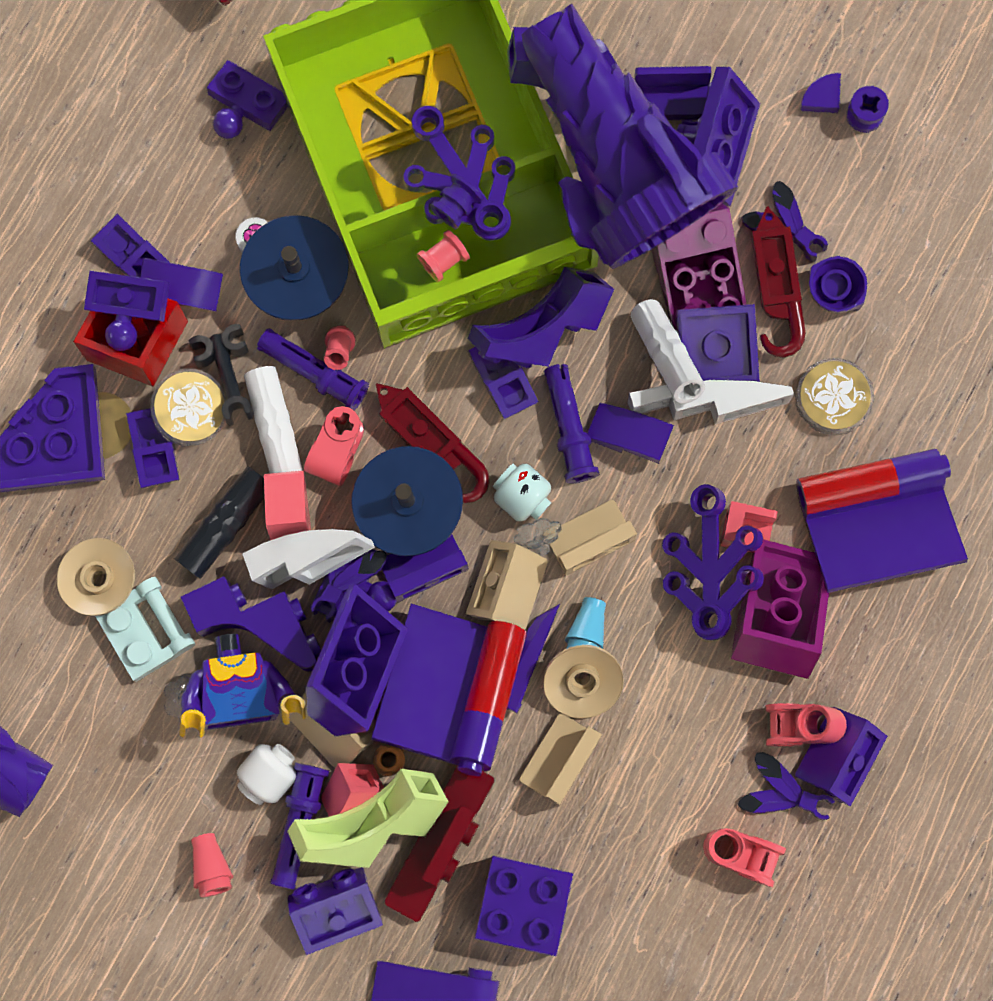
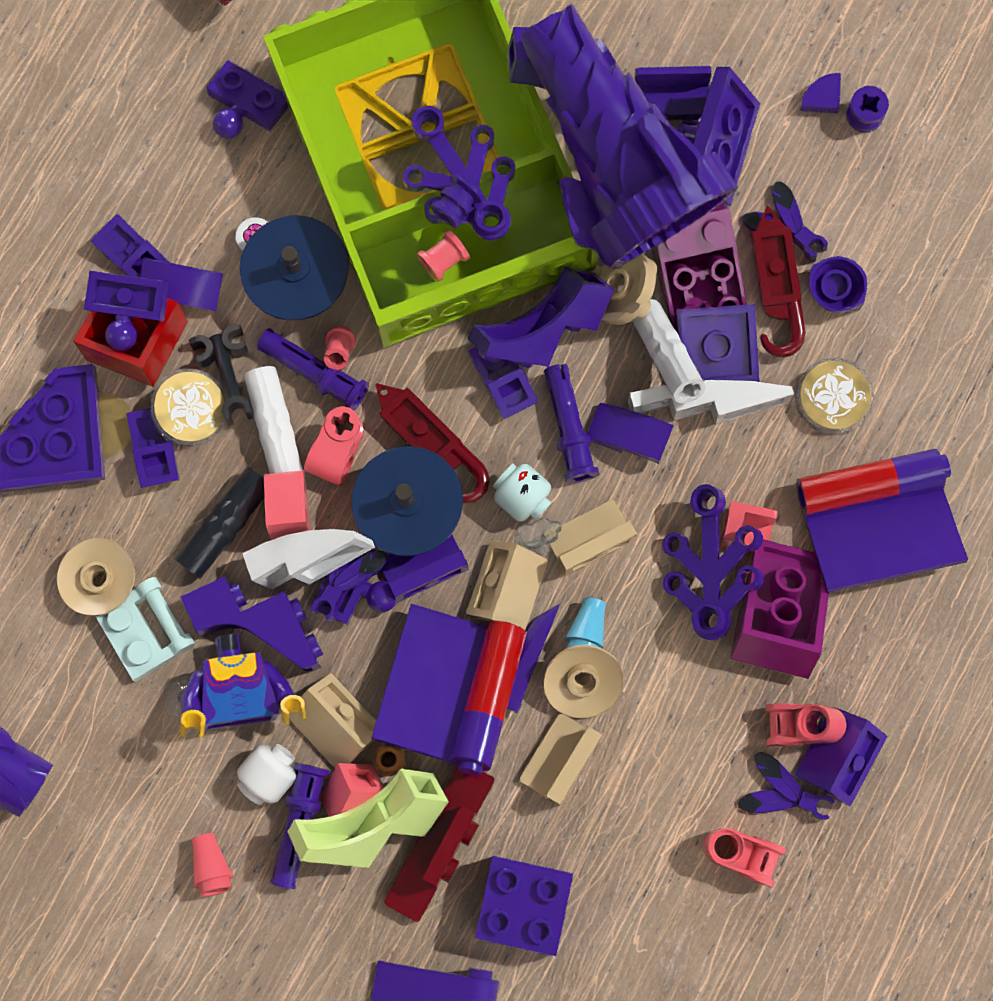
dark purple bracket [287,867,383,955] -> none
dark purple slope [306,583,408,737] -> none
none -> tan plate [592,254,657,325]

